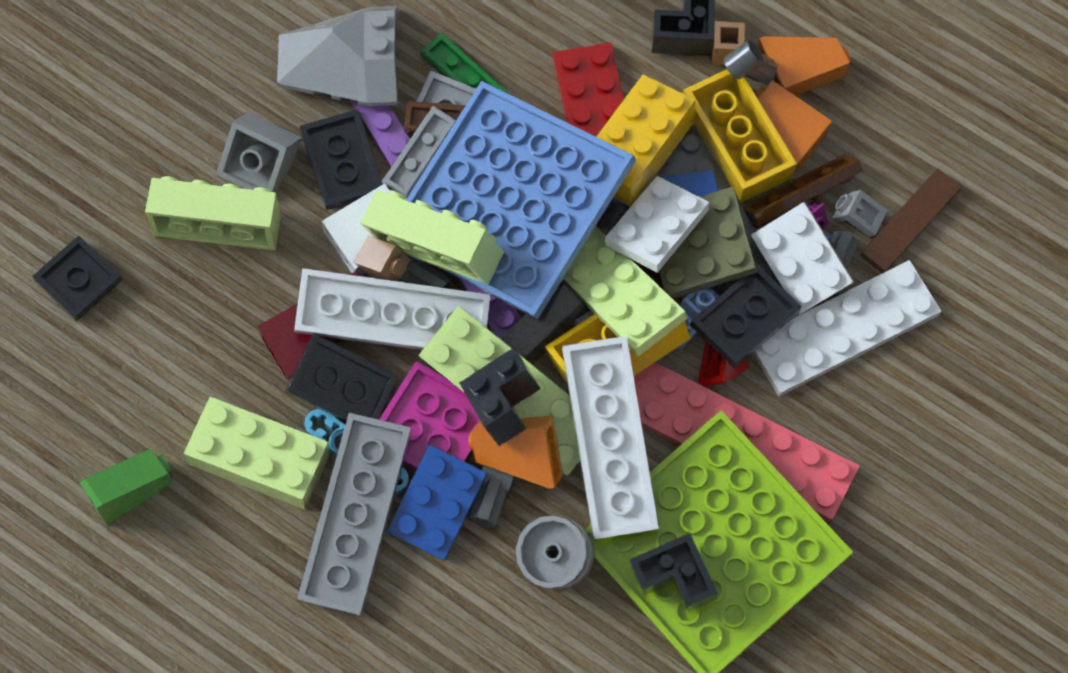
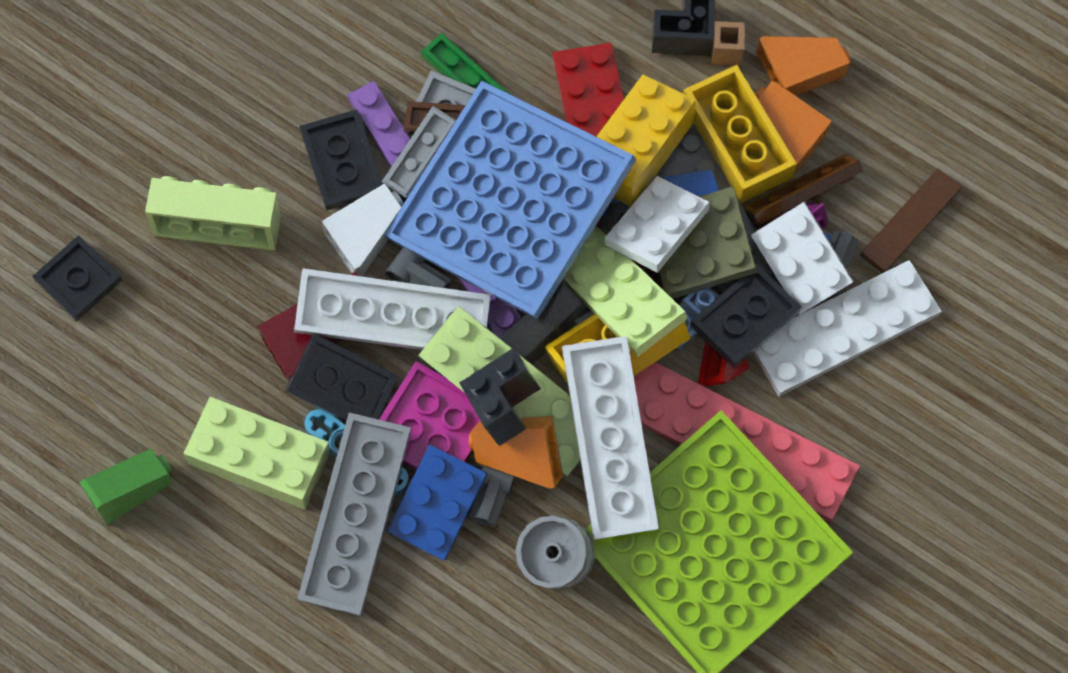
light grey slope [216,112,302,193] -> none
light grey wedge [277,6,399,107] -> none
medium nougat brick [353,235,411,282] -> none
yellowish green brick [360,190,504,285] -> none
black brick [630,533,718,612] -> none
dark grey piece [723,40,778,84] -> none
light grey bracket [832,190,888,237] -> none

